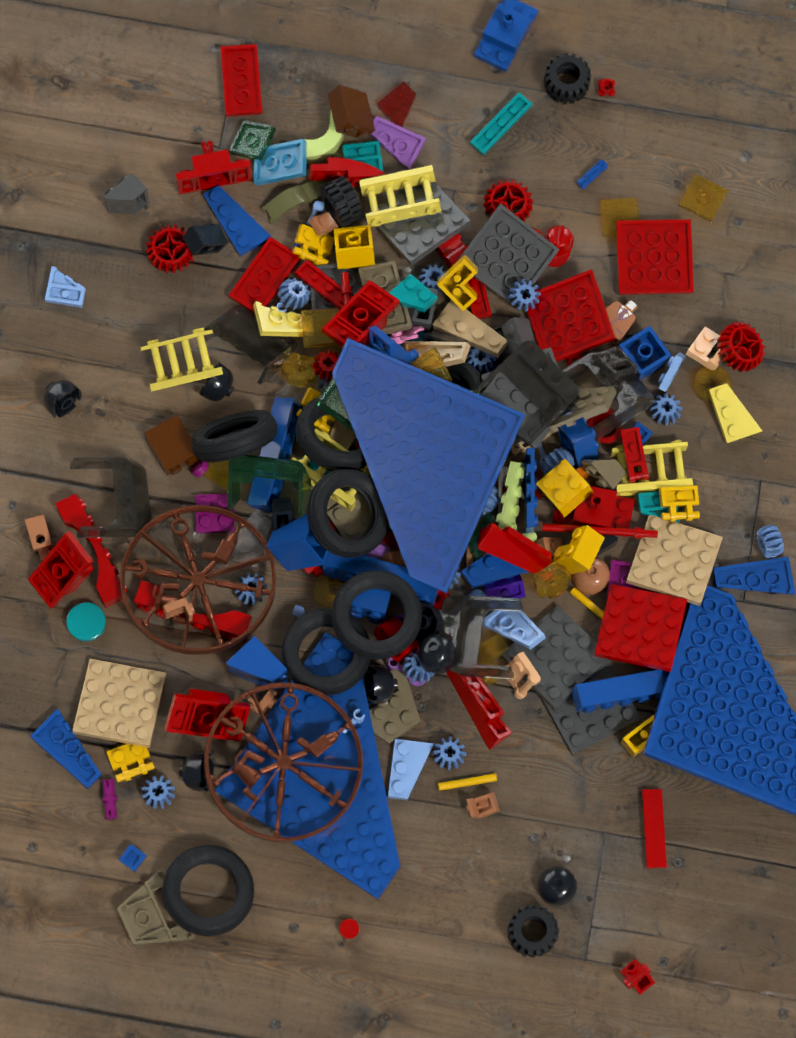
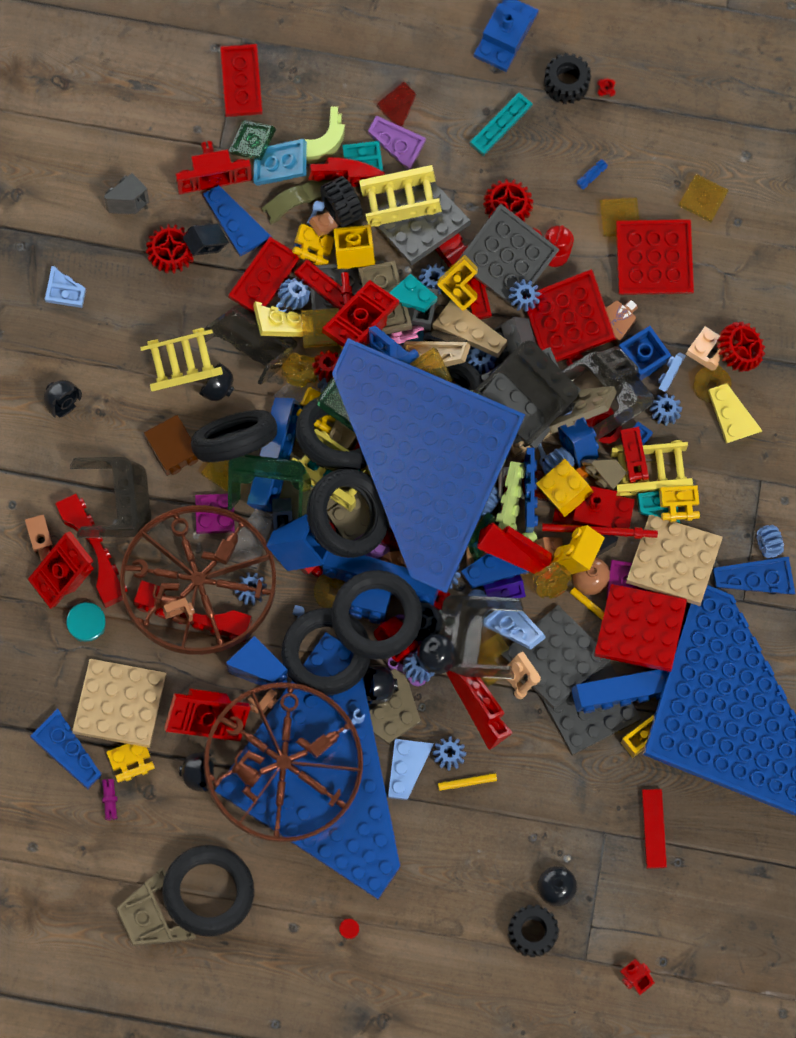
blue plate [119,844,147,872] -> none
medium blue gear [142,776,175,809] -> none
magenta tile [191,460,209,478] -> none
reddish brown brick [327,85,375,140] -> none
nougat bracket [466,792,500,819] -> none

